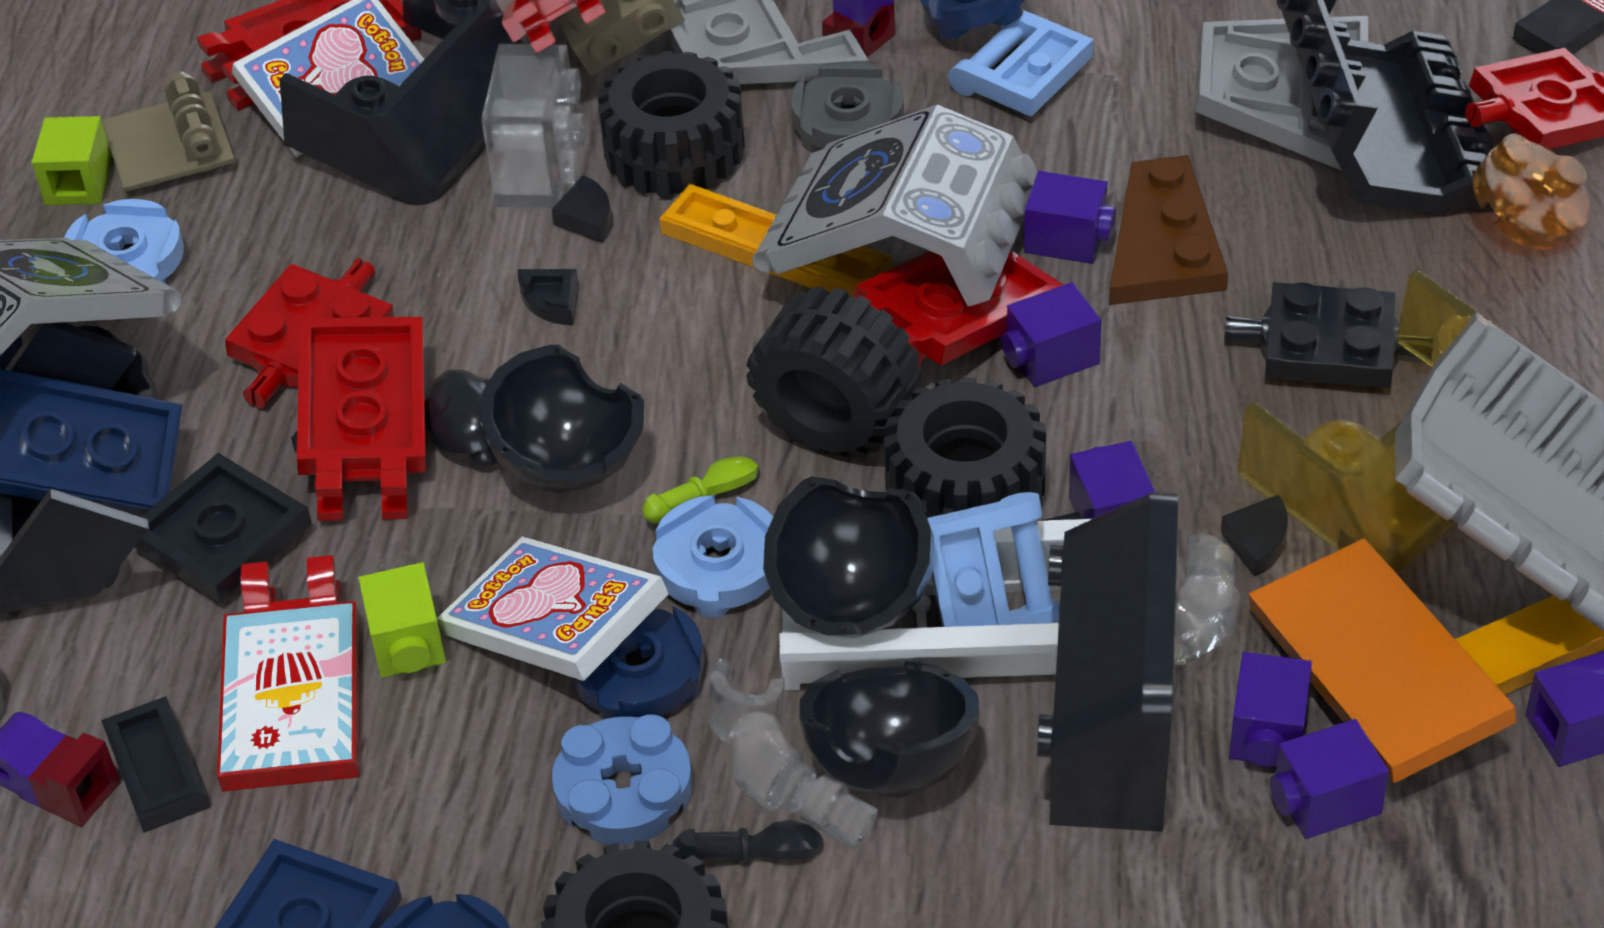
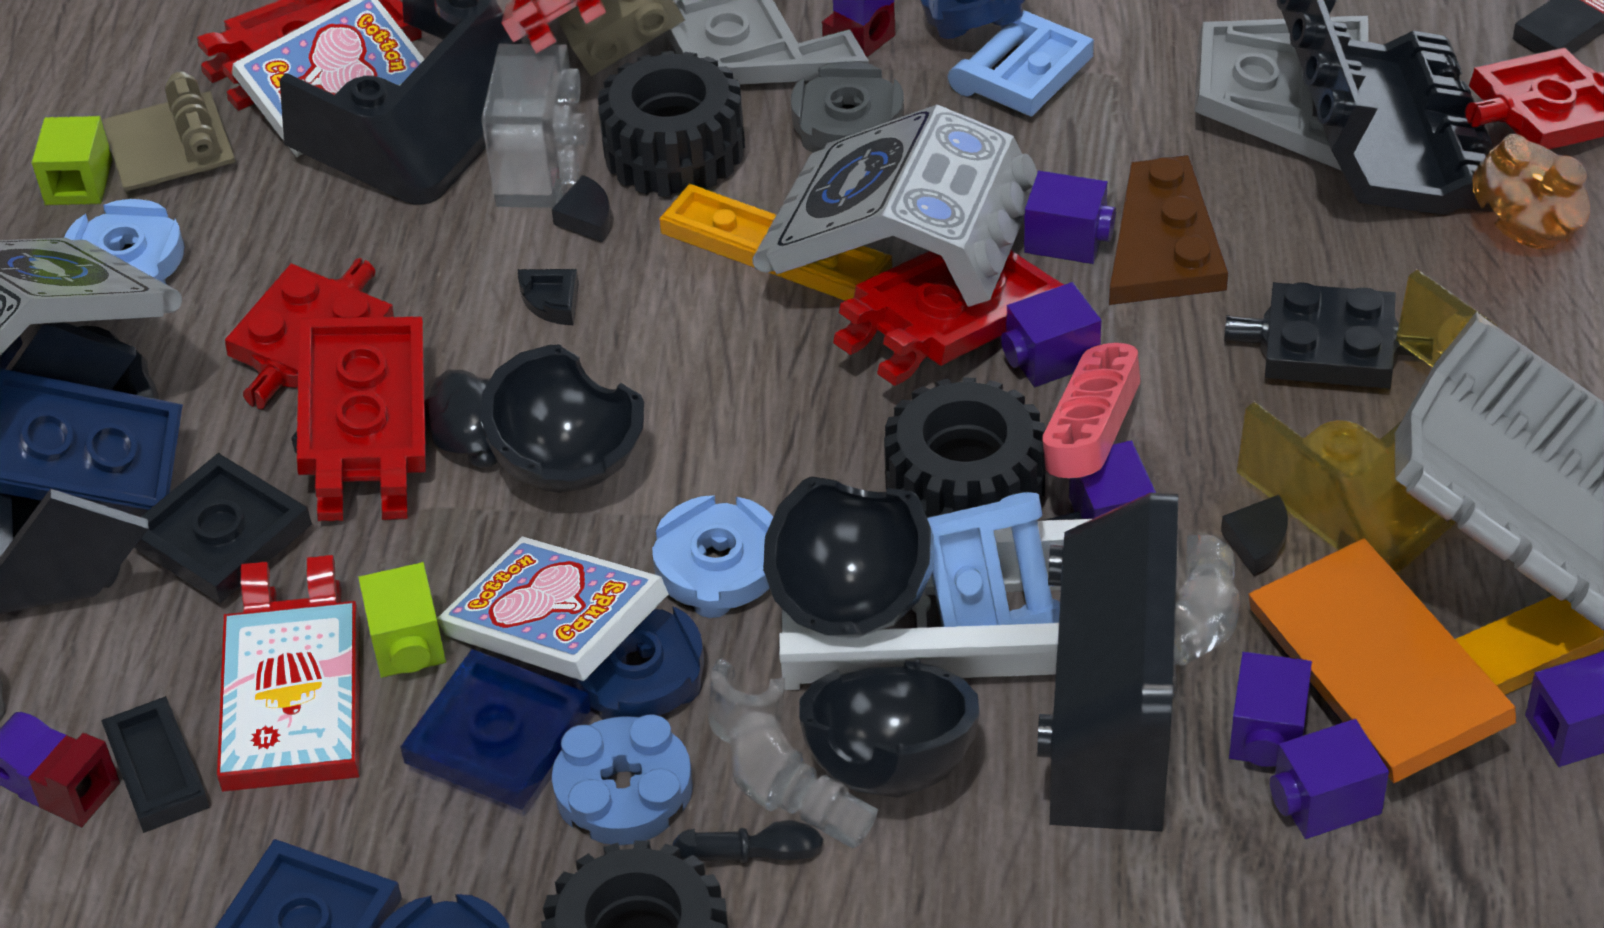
lime piece [642,456,759,524] -> none
black tyre [746,287,922,457] -> none
none -> clear blue plate [400,649,591,810]
none -> coral beam [1042,343,1140,478]

